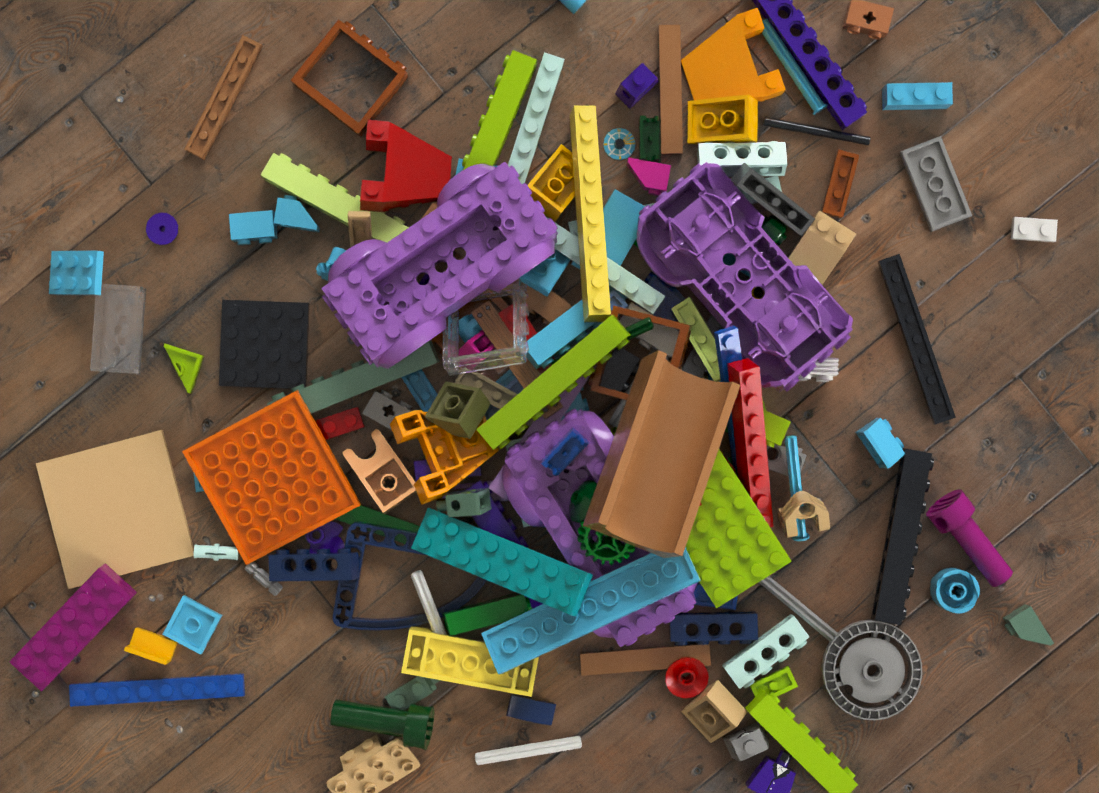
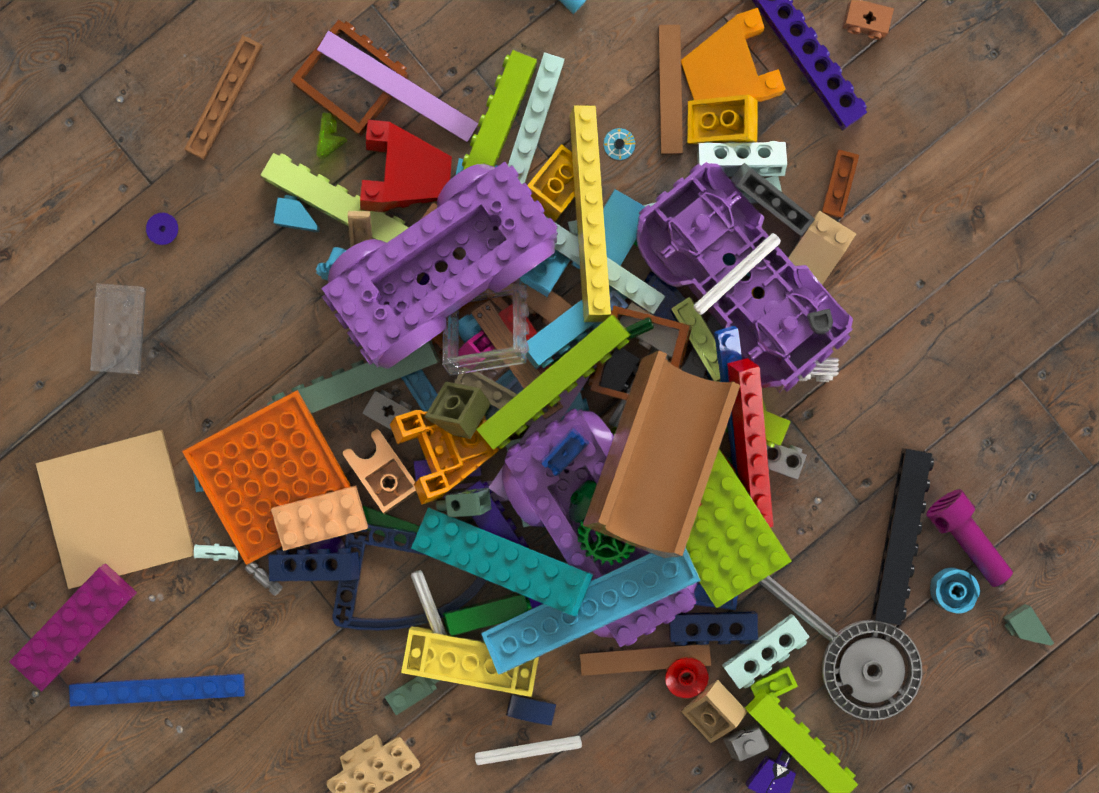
medium azure plate [49,250,104,295] -> none
yellow panel [124,627,178,665] -> none
medium azure plate [162,595,223,655] -> none
lime tile [164,343,204,394] -> none
black plate [219,300,310,389] -> none
medium azure brick [229,210,278,245] -> none
red plate [315,407,365,440] -> none
dark green piece [330,699,435,751] -> none
dark purple torso [615,63,659,109] -> none
dark pink slope [627,157,671,196] -> none
dark green hinge [639,115,661,163] -> none
dark green head [761,215,787,246] -> none
medium azure axle [762,19,828,115] -> none
black piece [763,117,871,146] -> none
tan piece [777,491,830,538] -> none
medium azure axle [785,435,810,541] -> none
medium azure slope [855,418,905,469] -> none
black plate [877,254,956,425] -> none
medium azure brick [882,82,953,110] -> none
light grey tile [899,136,972,232] -> none
white plate [1011,217,1058,242] -> none
none -> light nougat plate [271,486,368,551]
none -> clear neon green slope [316,112,347,159]
none -> lavender tile [317,31,478,142]
none -> white axle [693,233,781,315]
none -> dark grey tile [807,309,833,334]

